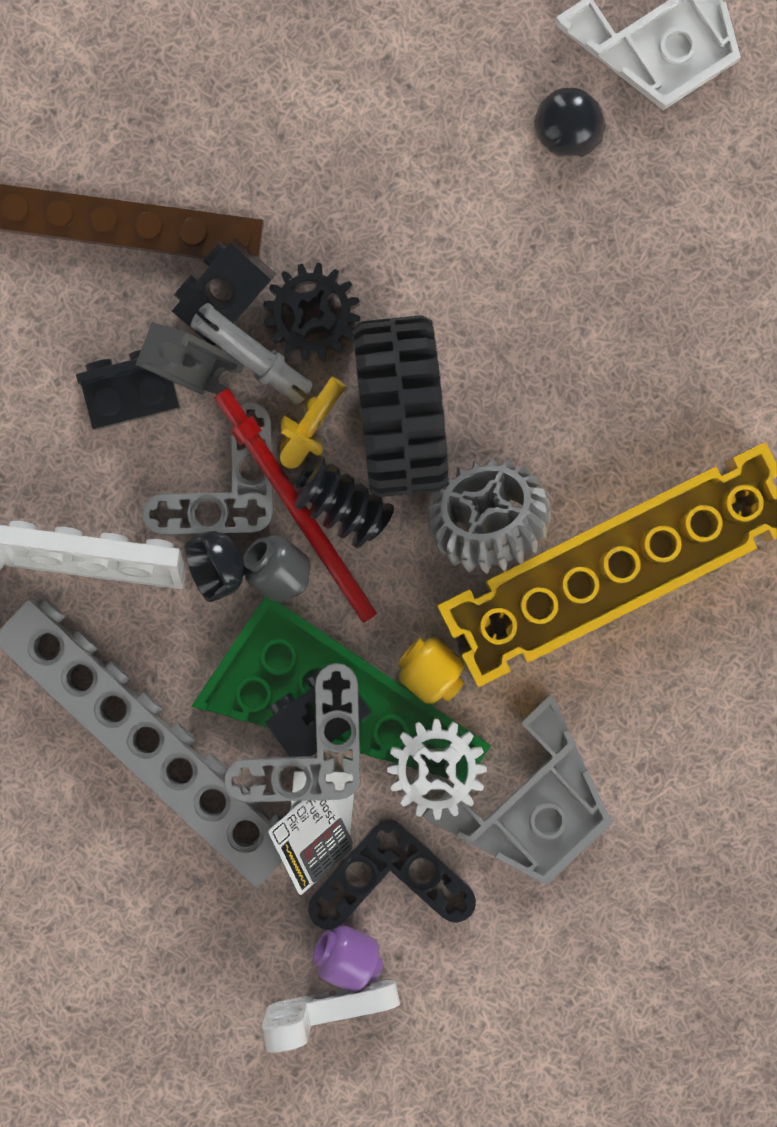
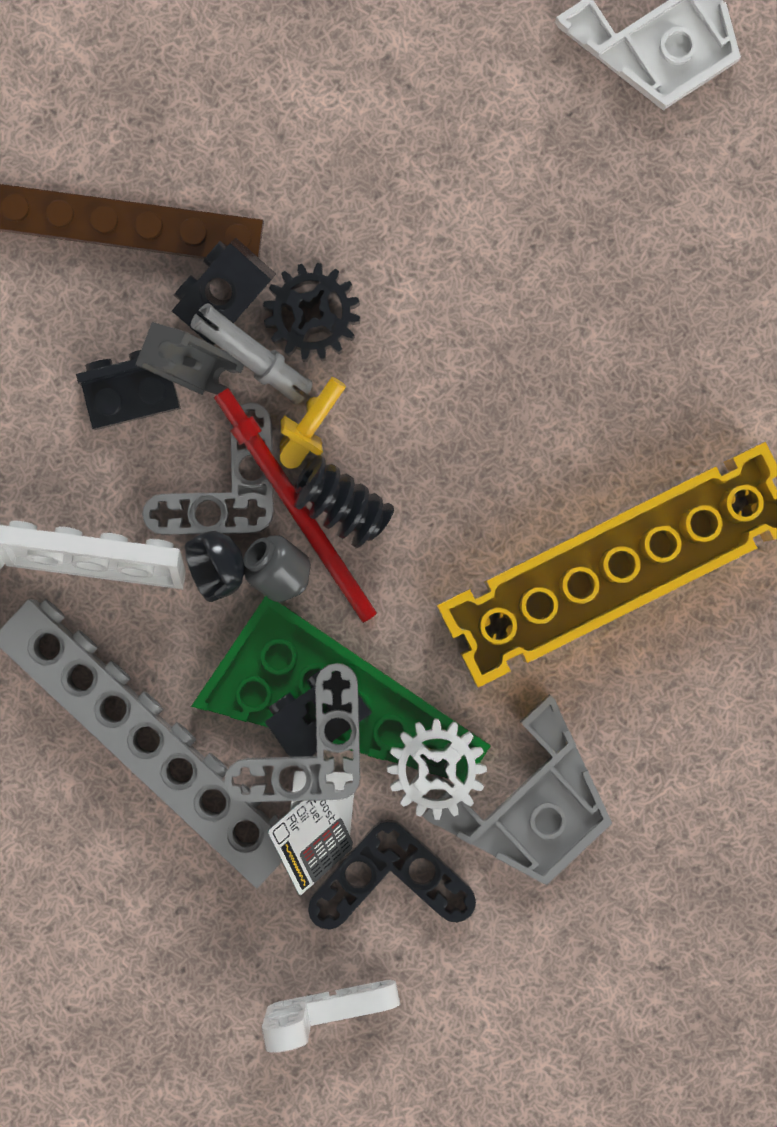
medium lavender head [312,925,383,993] -> none
black tyre [353,315,449,497] -> none
yellow head [396,637,465,704] -> none
light grey gear [428,458,551,574] -> none
black hair [534,88,606,157] -> none

